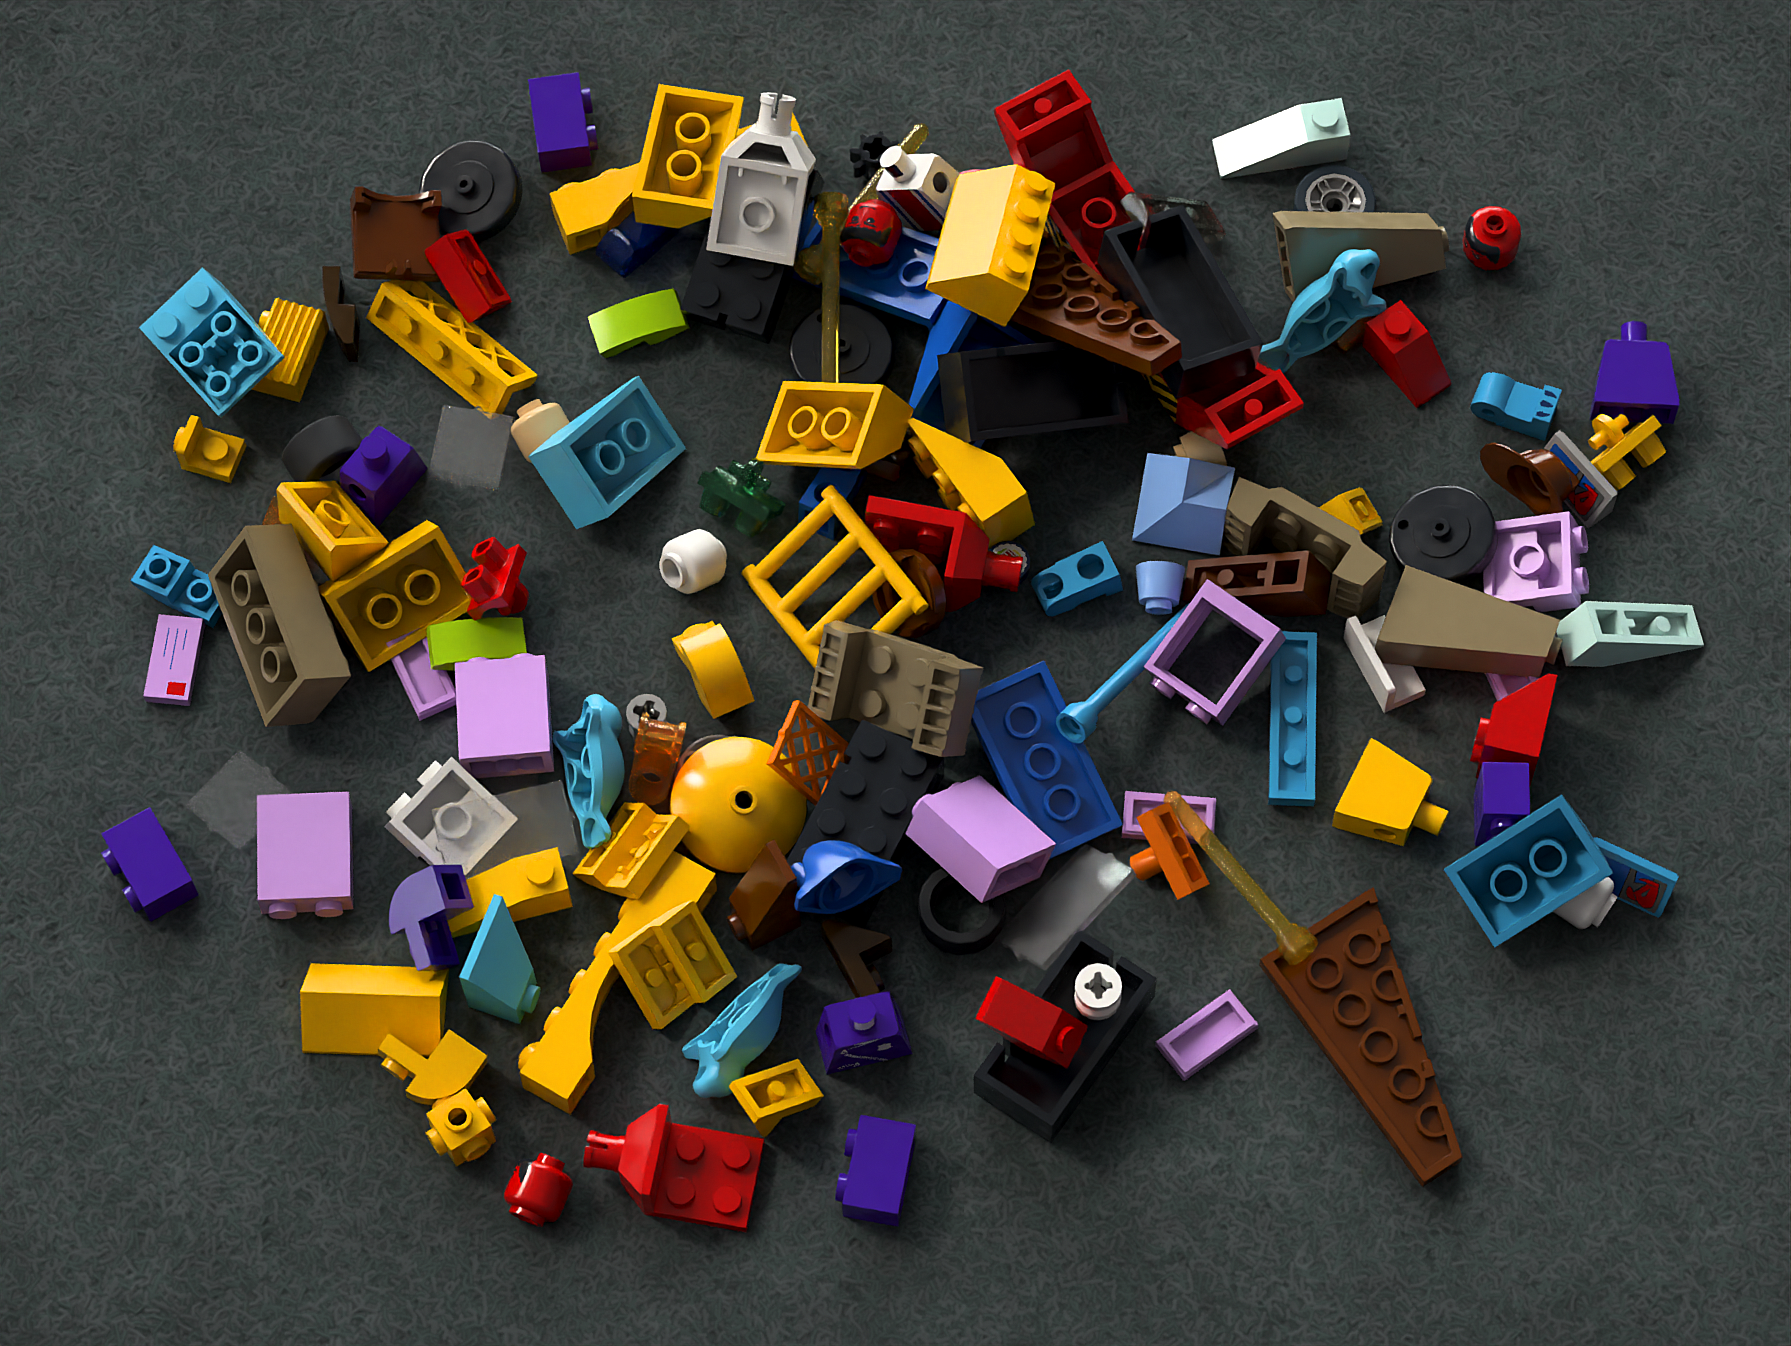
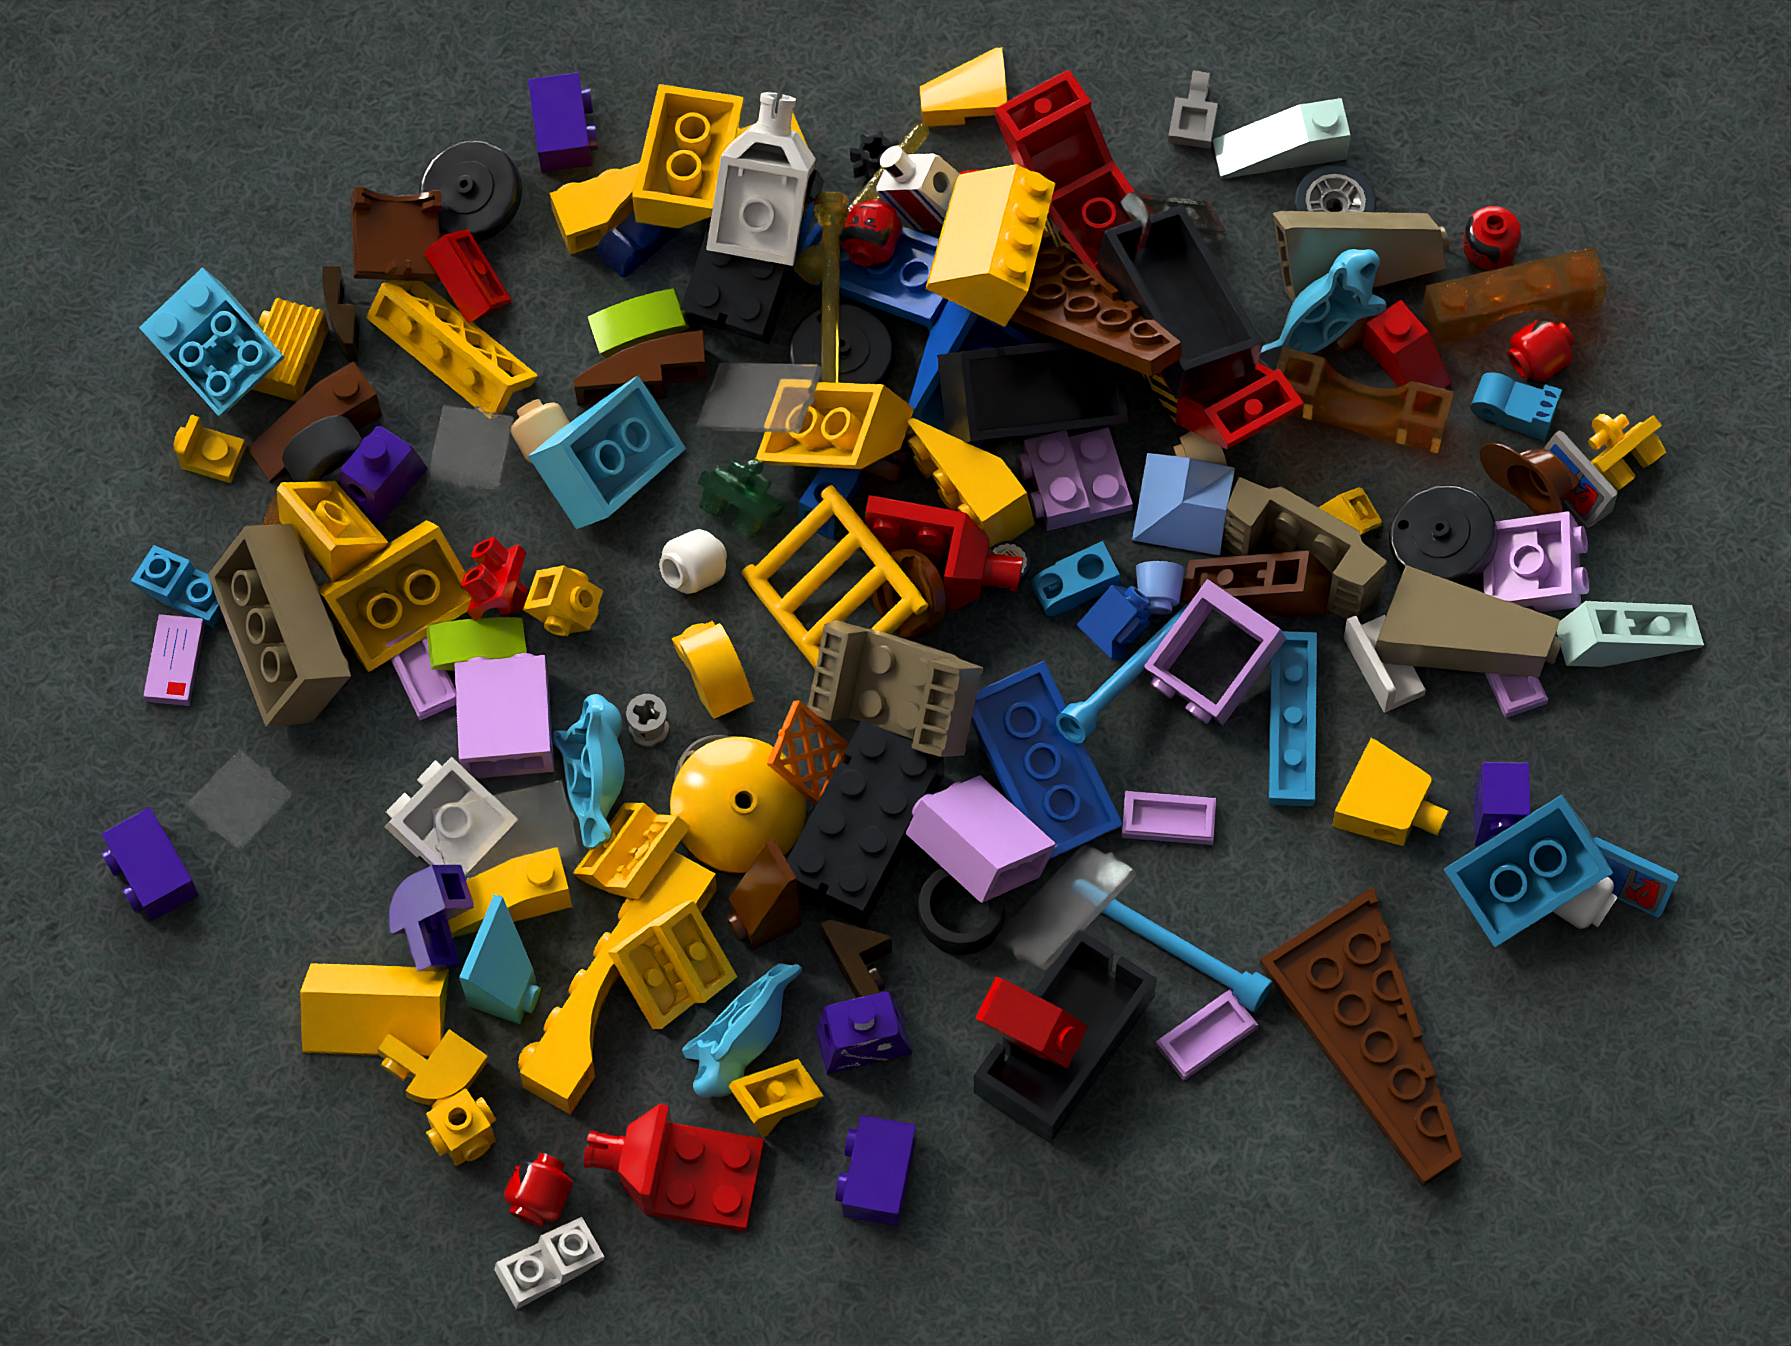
lavender brick [257,792,353,919] -> none
clear orange piece [629,712,687,806] -> none
blue hat [790,840,902,914] -> none
white wheel [1074,963,1122,1020] -> none
orange tile [1130,802,1210,900] -> none
clear yellow piece [1163,791,1318,965] -> none
red slope [1470,673,1557,787] -> none
dark purple torso [1590,321,1679,424] -> none
none -> reddish brown slope [247,361,382,483]
none -> white slope [494,1217,604,1309]
none -> yellow brick [523,565,603,636]
none -> reddish brown slope [574,330,707,405]
none -> clear piece [696,363,823,433]
none -> yellow slope [920,48,1007,127]
none -> lavender plate [1018,427,1133,531]
none -> dark azure piece [1074,882,1273,1013]
none -> blue window [1077,585,1152,661]
none -> light grey plate [1168,70,1218,149]
none -> clear orange arch [1275,347,1454,453]
none -> clear orange arch [1422,247,1608,346]
none -> red head [1507,317,1575,383]

